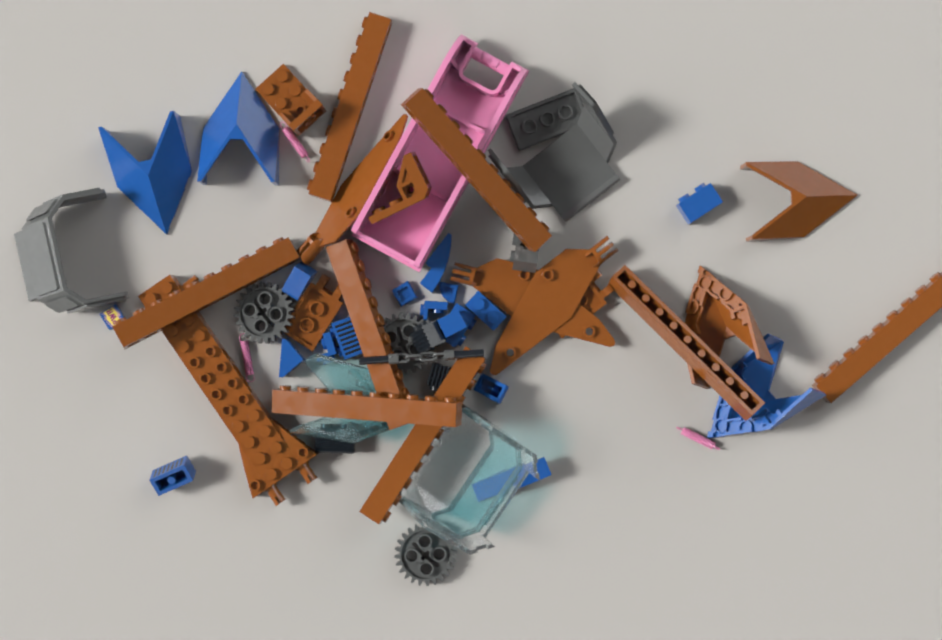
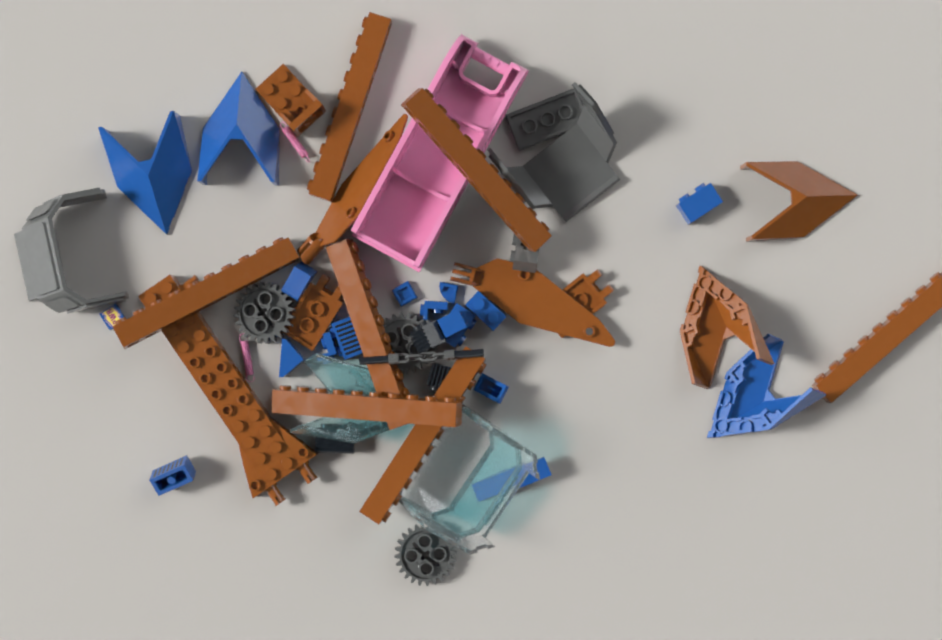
dark orange bracket [368,152,432,224] -> none
blue slope [420,233,452,293] -> none
dark orange wing [490,236,619,375] -> none
dark orange brick [608,265,765,421] -> none
bright pink piece [676,427,720,450] -> none

